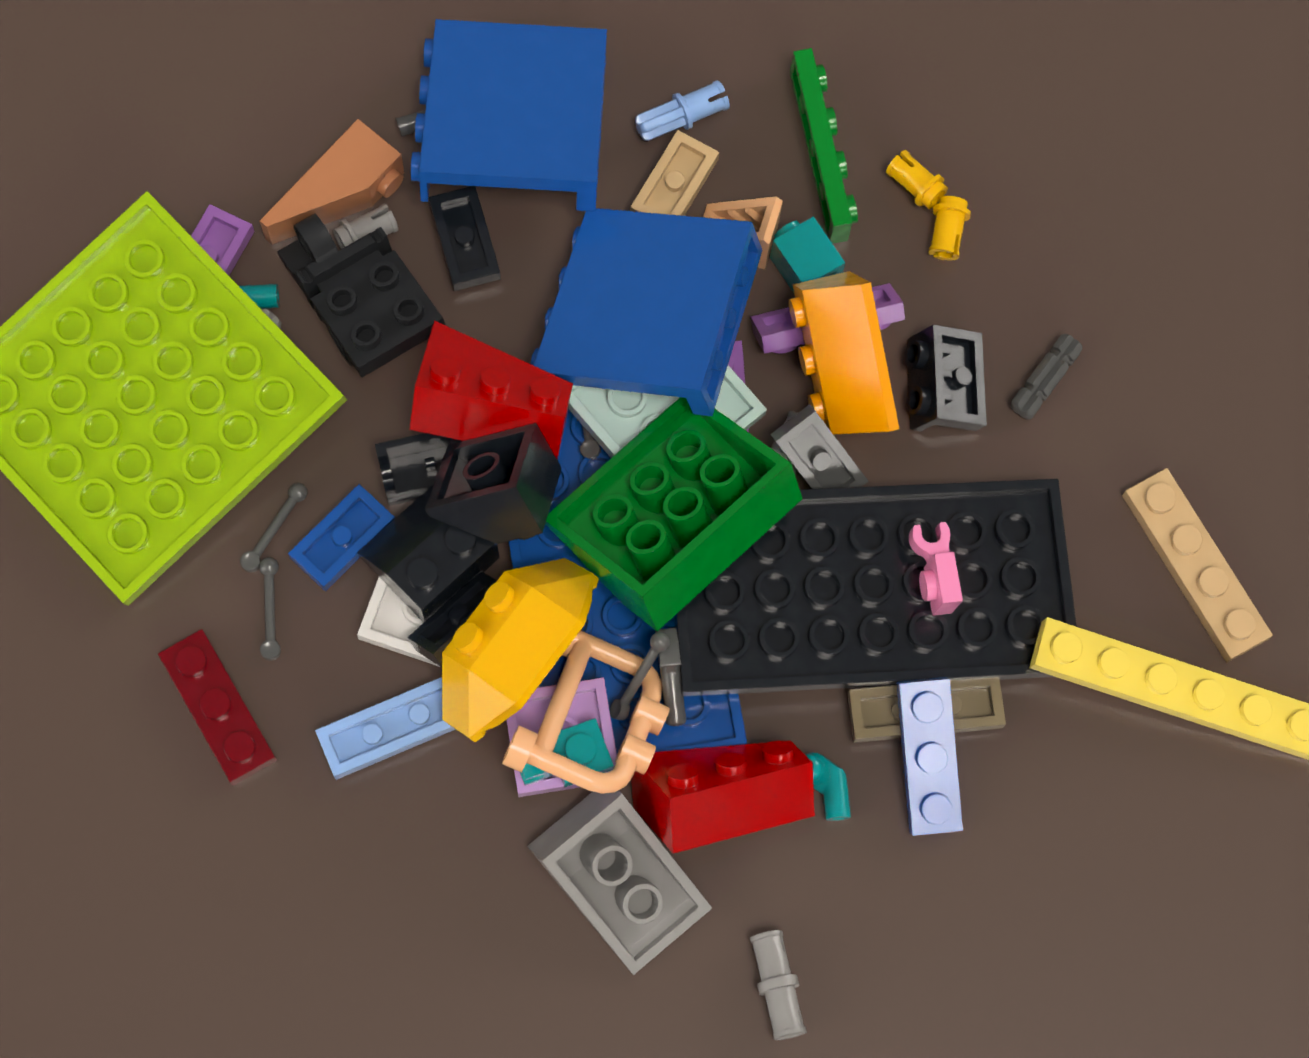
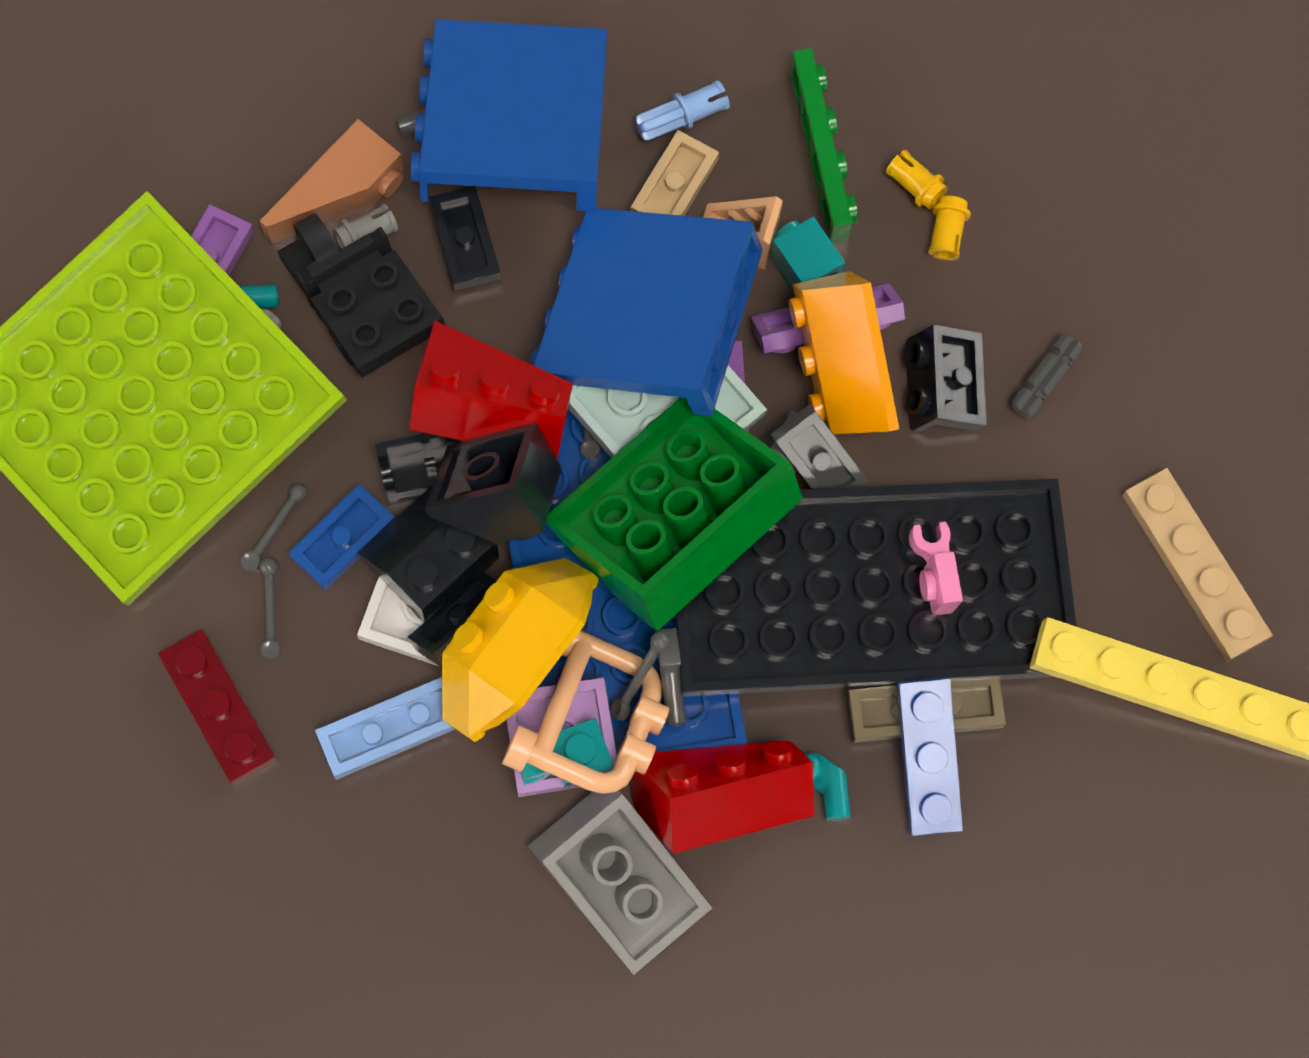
light grey pin [750,930,807,1040] -> none

